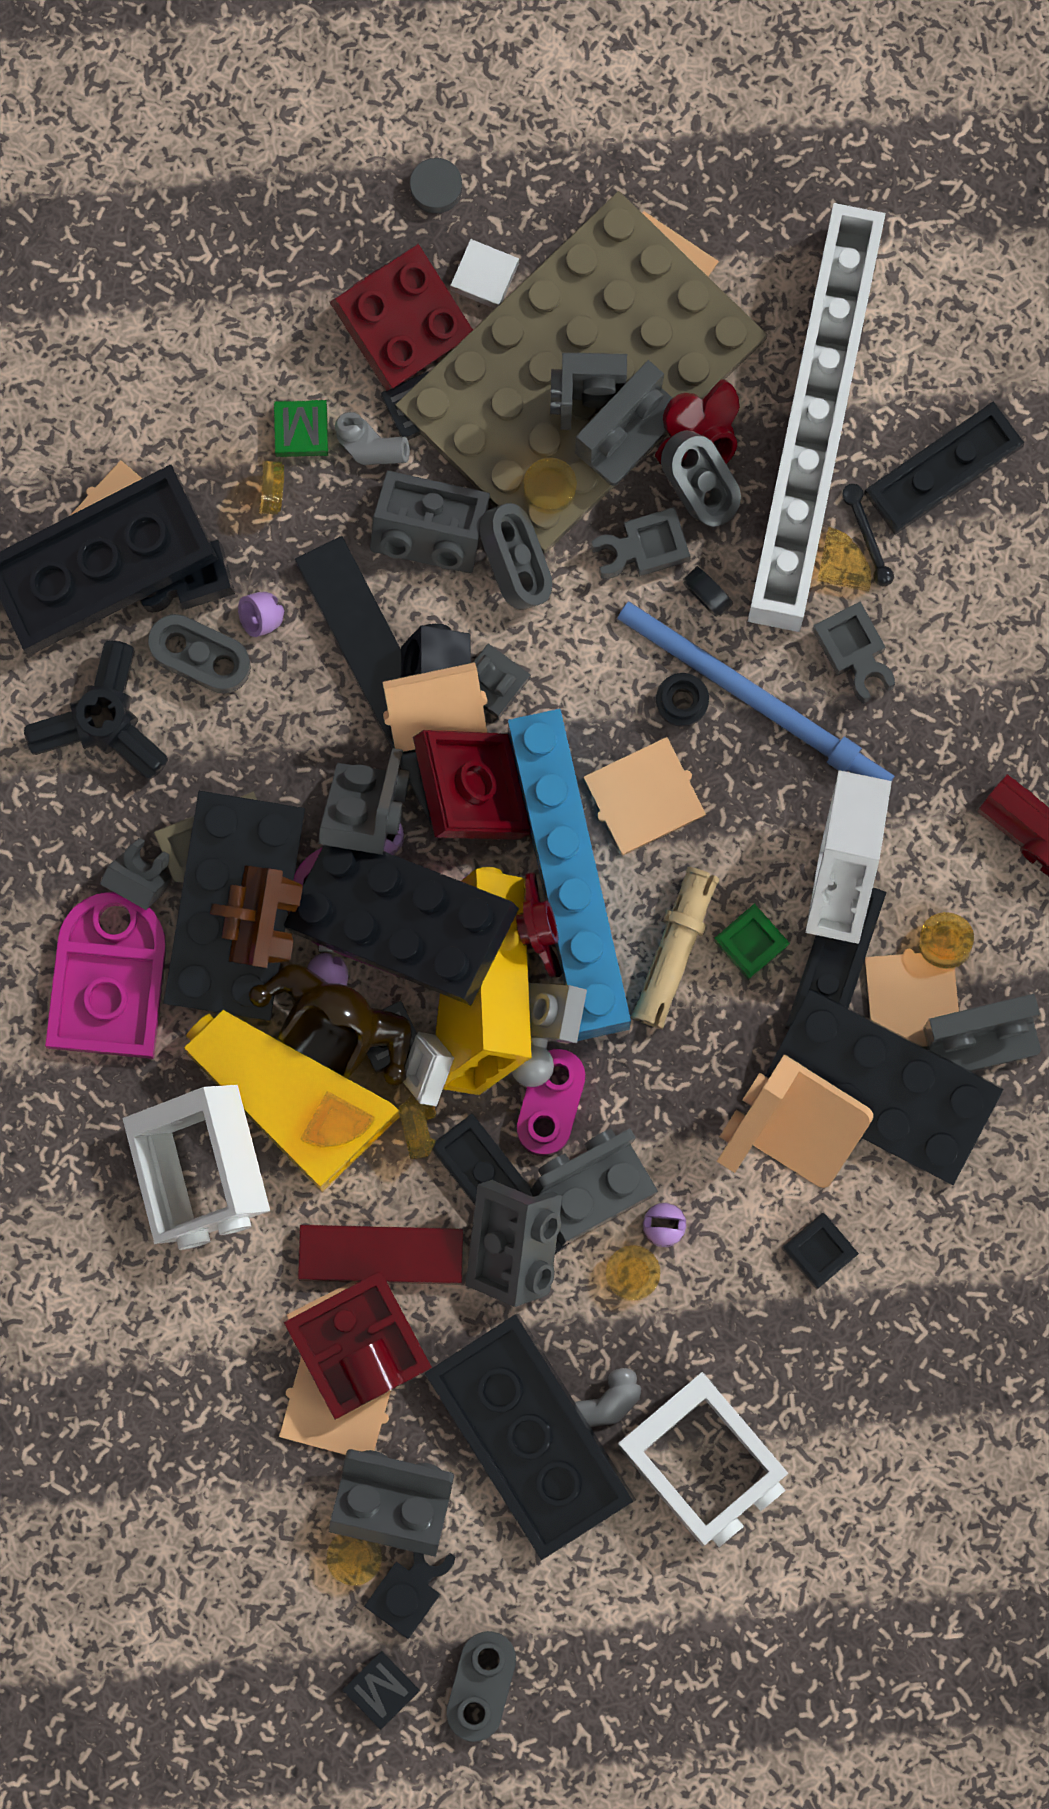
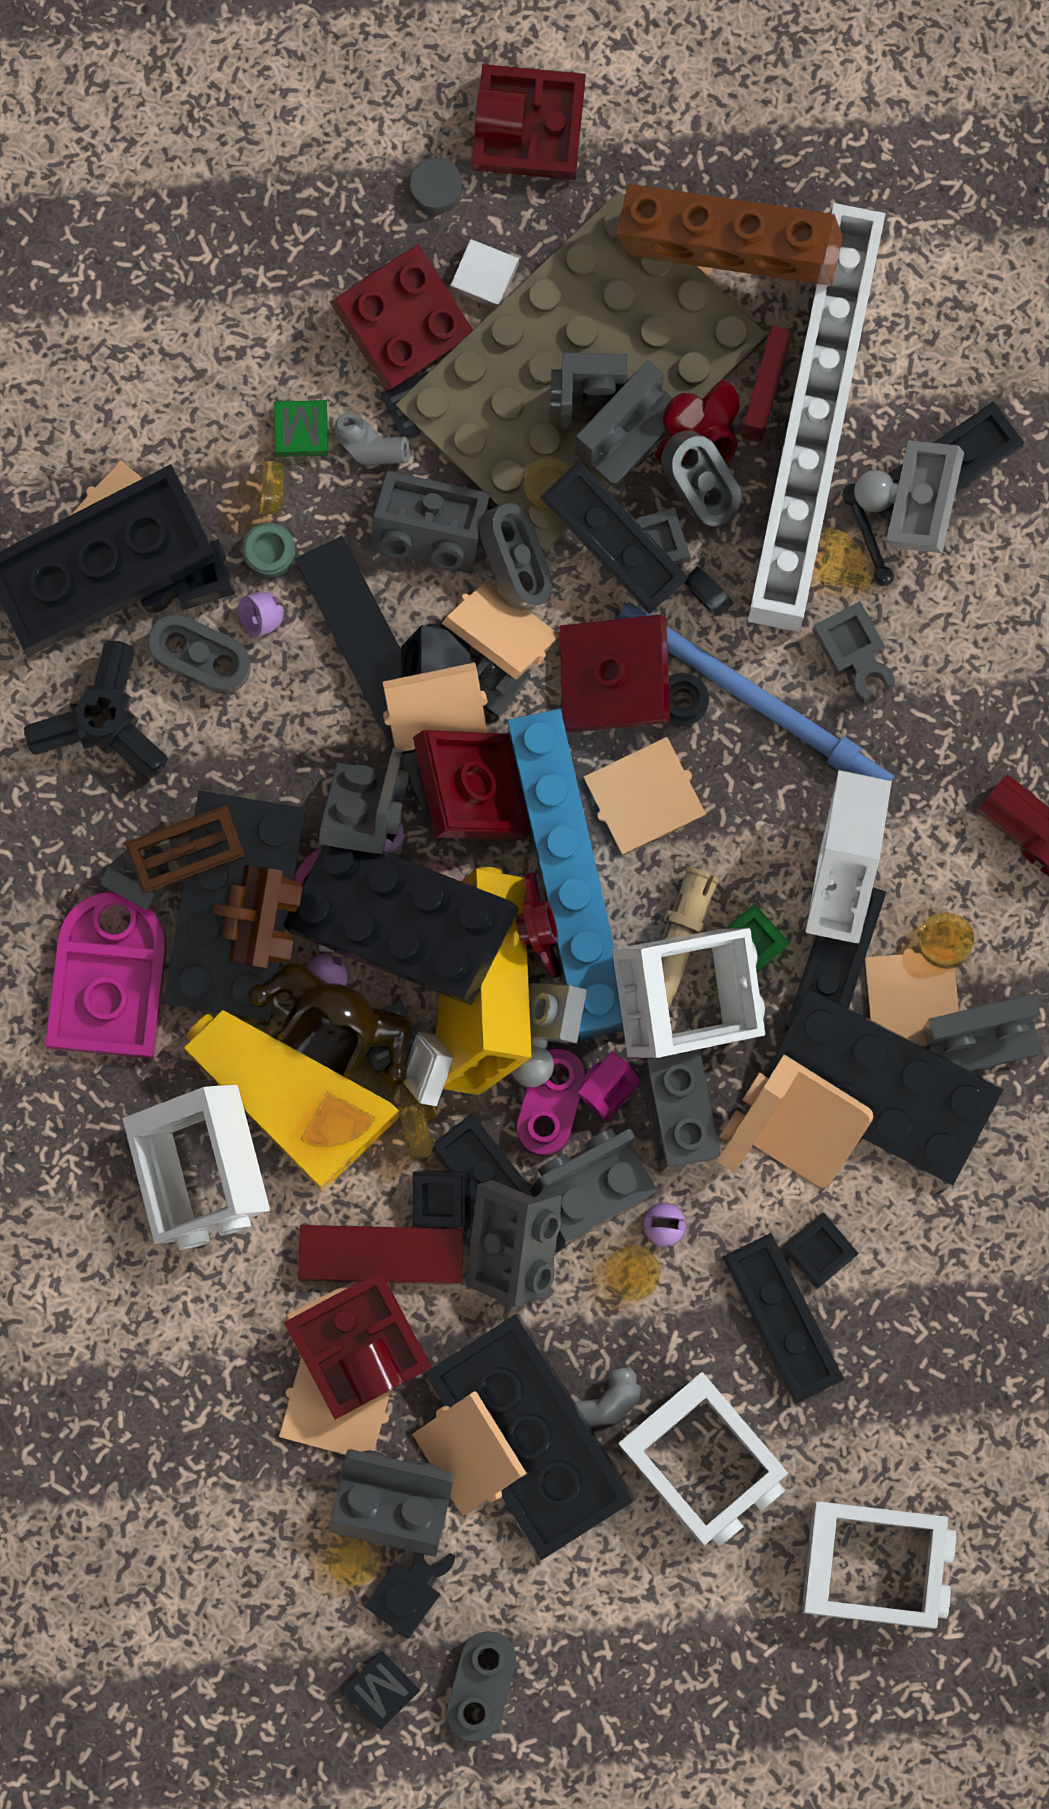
none -> reddish brown tile [124,805,247,894]
none -> sand green tile [242,523,296,578]
none -> light nougat piece [412,1391,527,1516]
none -> black tile [413,1170,470,1228]
none -> light nougat piece [442,580,560,680]
none -> dark red plate [472,64,586,180]
none -> black tile [539,460,689,614]
none -> dark red plate [560,614,670,733]
none -> dark pink plate [578,1051,641,1123]
none -> white window [612,928,765,1058]
none -> dark orange brick [616,184,843,286]
none -> dark grey bracket [639,1051,720,1175]
none -> black tile [722,1233,844,1404]
none -> dark red tile [741,326,791,442]
none -> white window [801,1501,956,1629]
none -> light grey plate [854,440,964,553]

